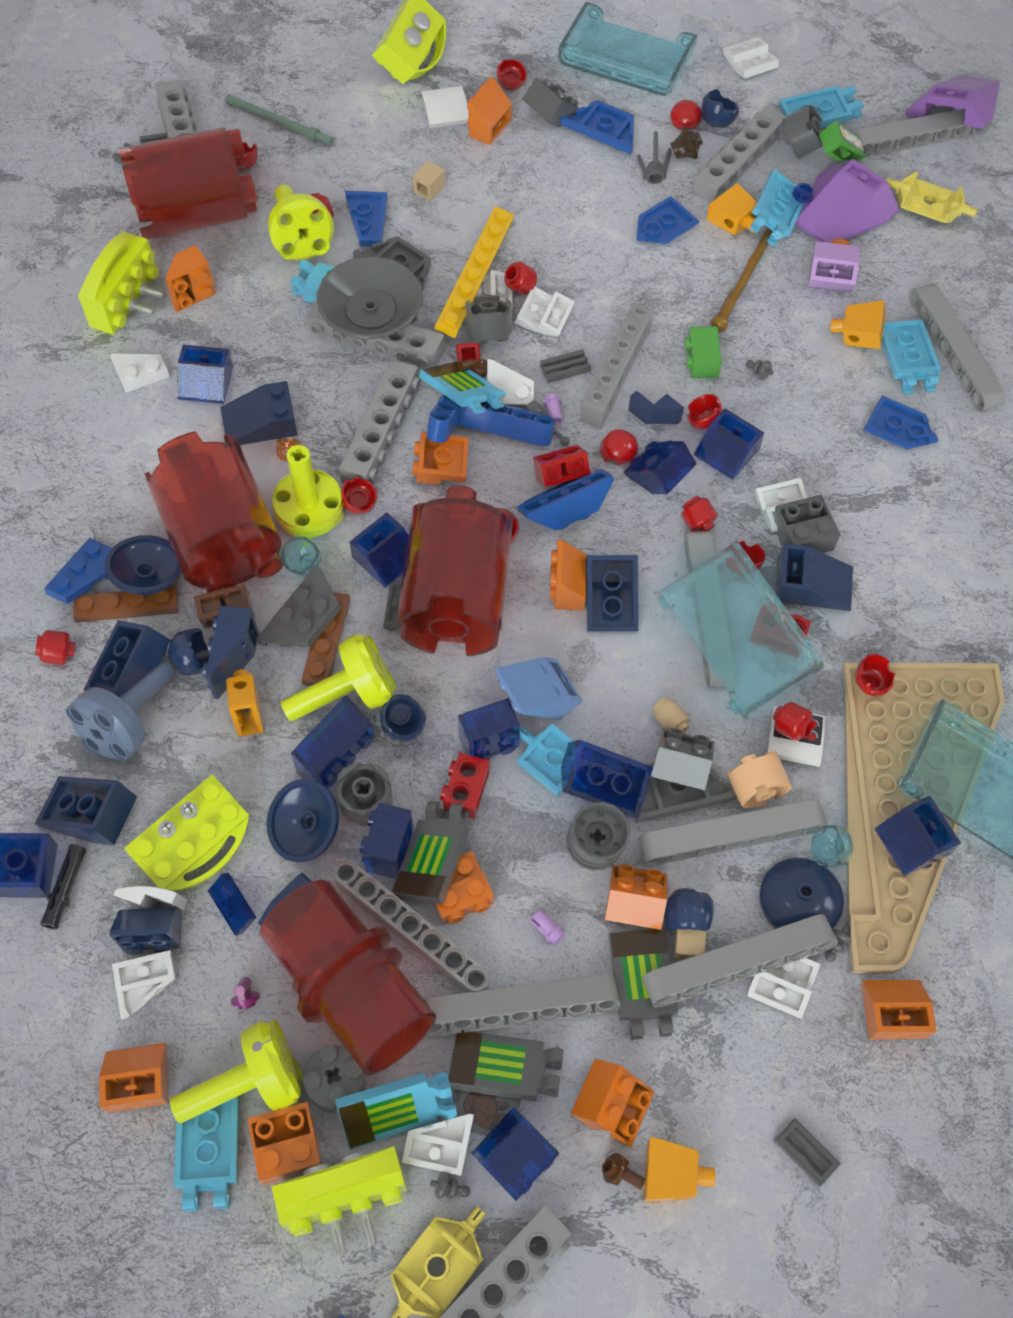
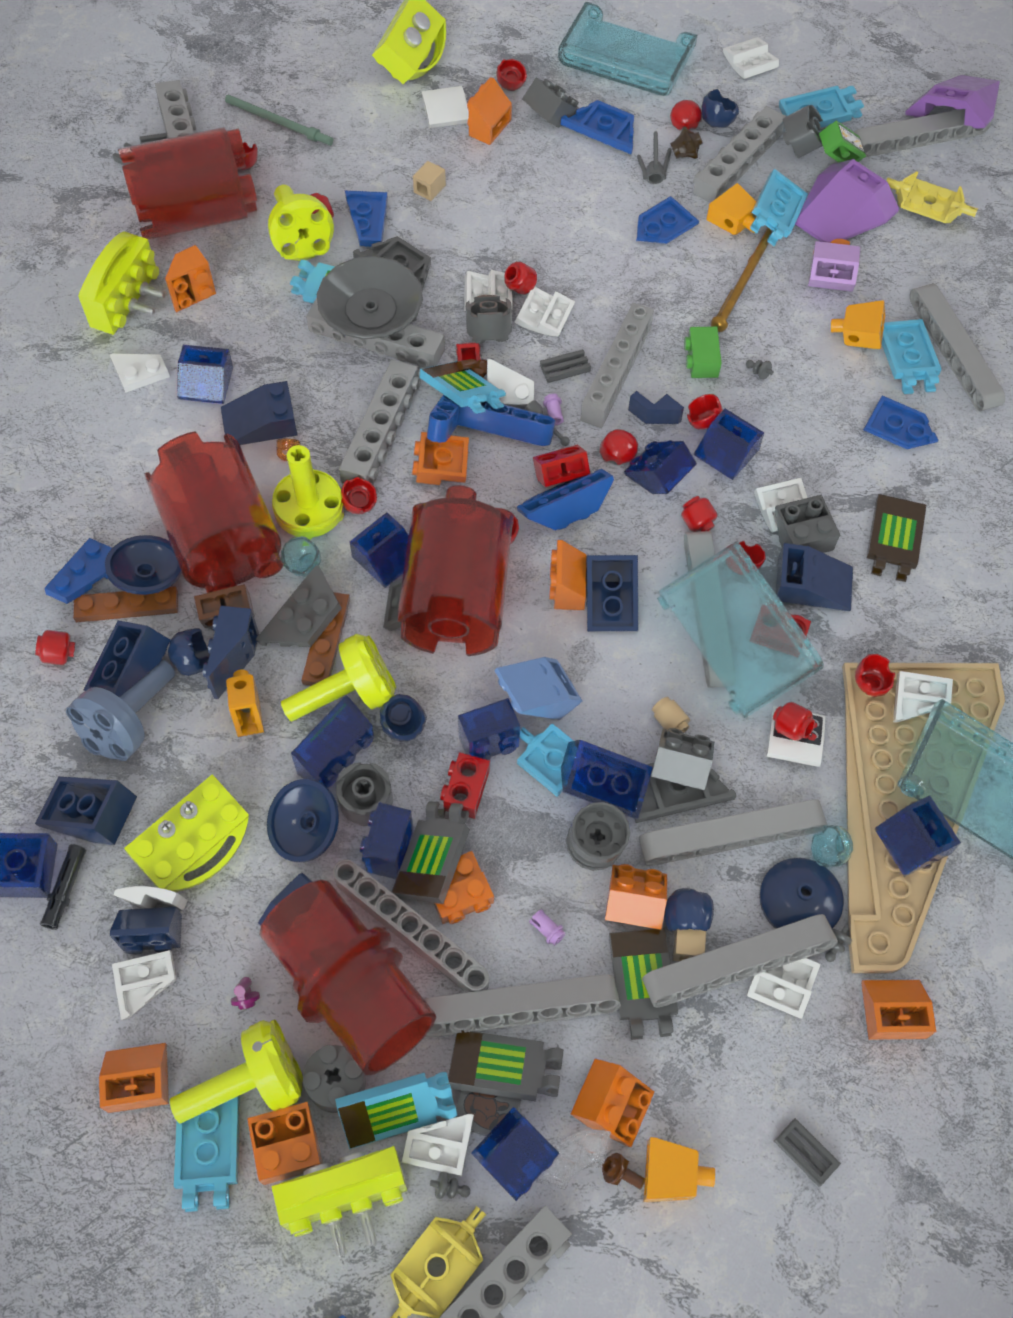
clear blue plate [208,872,257,936] -> none
yellow plate [434,206,515,338] -> none
light nougat brick [727,751,792,809] -> none
clear blue plate [792,183,814,203] -> none
none -> tile [866,494,927,582]
none -> white wing [893,671,953,723]

